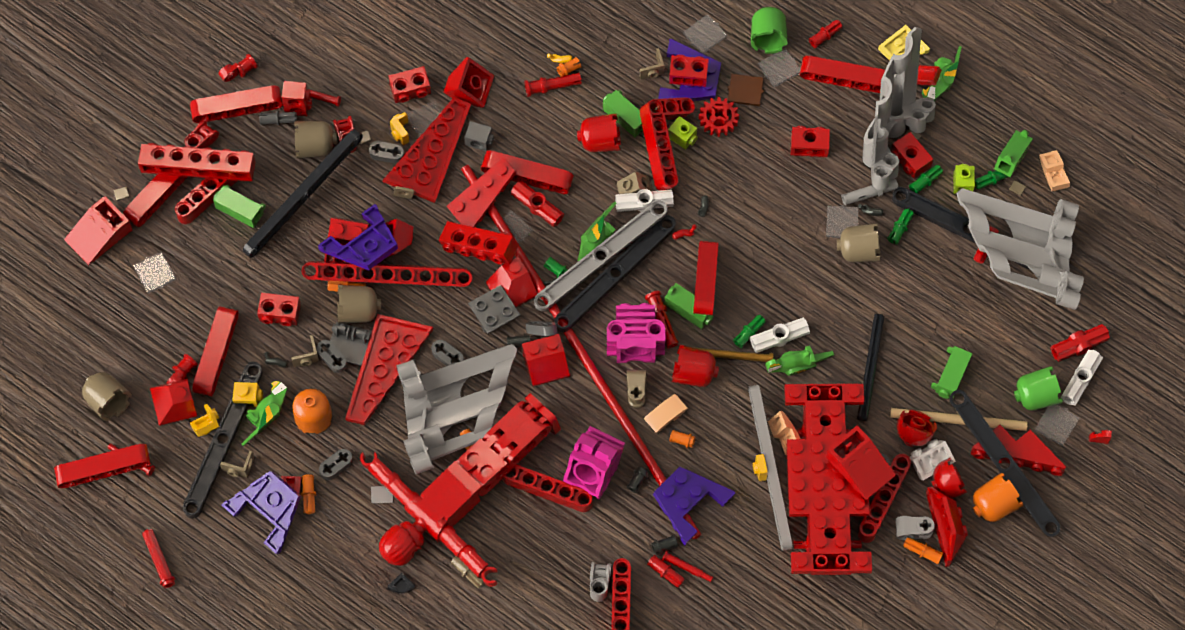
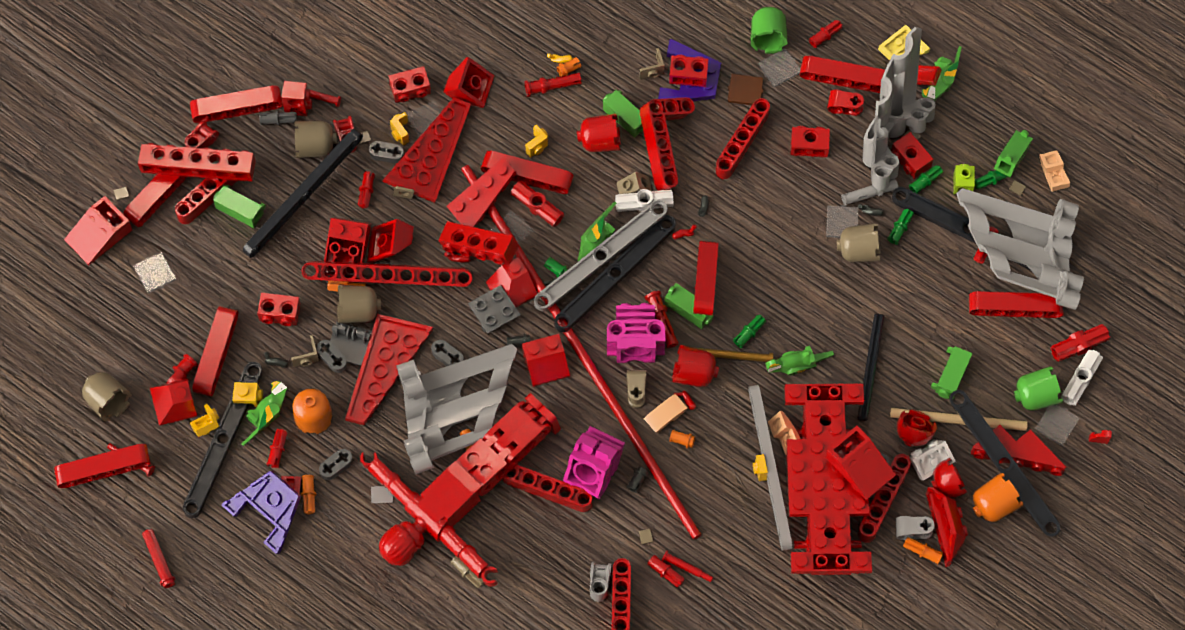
red connector [218,54,258,82] -> none
dark tan bracket [220,451,254,478] -> none
dark purple wing [318,204,398,270] -> none
black tile [388,573,416,594] -> none
dark grey brick [464,121,494,151] -> none
dark grey beam [526,321,558,336] -> none
pearl dark grey pin [651,535,678,555] -> none
dark purple wing [653,467,735,545] -> none
lime brick [668,116,698,150] -> none
clear piece [683,14,727,54] -> none
red gear [699,97,739,137] -> none
white piece [750,317,810,353] -> none
none -> red axle [266,429,287,468]
none -> red axle [358,171,375,209]
none -> red piece [444,252,471,263]
none -> yellow bracket [525,125,548,158]
none -> dark tan window [639,529,653,545]
none -> red piece [674,390,696,410]
none -> red beam [716,98,770,179]
none -> red piece [827,90,864,116]
none -> red beam [969,291,1063,318]

